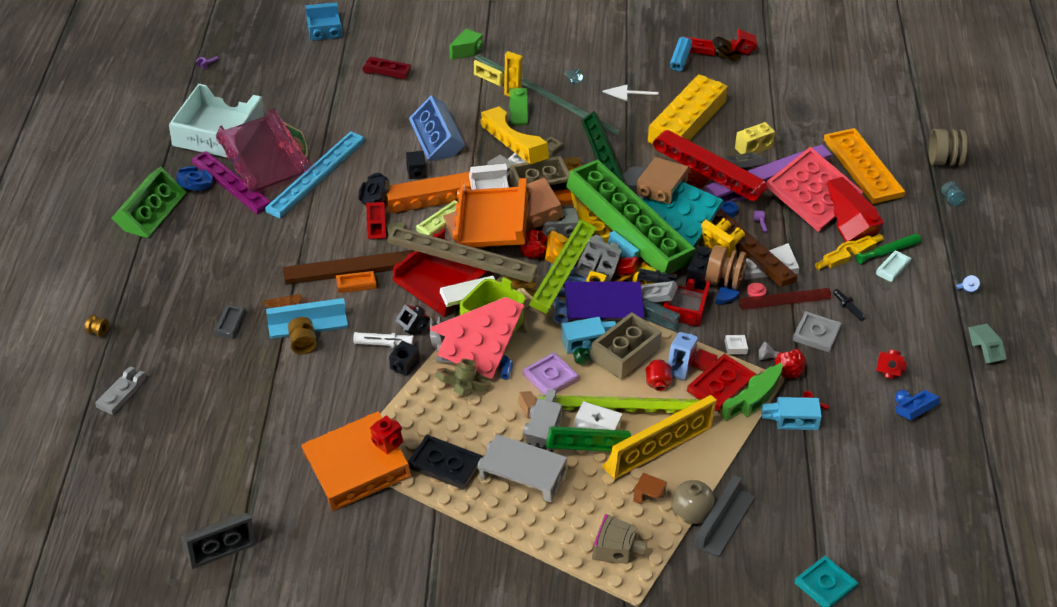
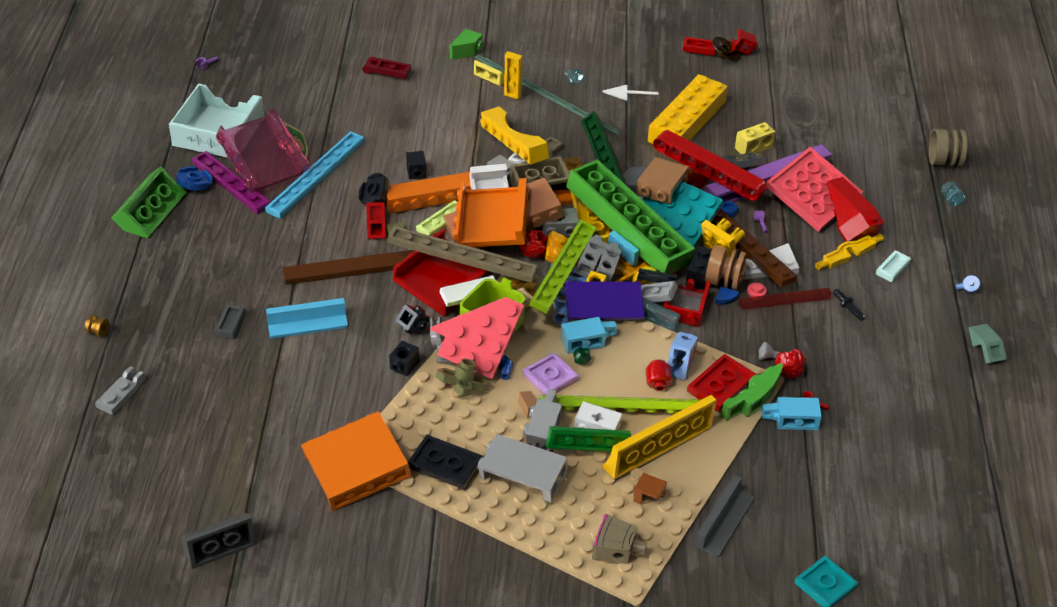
clear orange slope [262,294,302,308] -> none
pearl gold wheel [288,317,317,354] -> none
dark azure panel [305,2,343,41] -> none
orange tile [336,271,377,293] -> none
white pin [353,332,414,348] -> none
red brick [370,415,404,455] -> none
medium blue slope [409,95,465,161] -> none
bright green slope [509,88,528,126] -> none
dark tan brick [591,312,662,379] -> none
red plate [615,257,639,275] -> none
dark azure axle [670,37,692,71] -> none
dark tan cylinder [671,480,715,524] -> none
red tile [691,349,718,371] -> none
white plate [725,335,748,355] -> none
light grey tile [792,311,842,353] -> none
light orange plate [823,128,905,204] -> none
green piece [856,233,921,264] -> none
red brick [876,349,907,379] -> none
blue plate [895,390,940,420] -> none

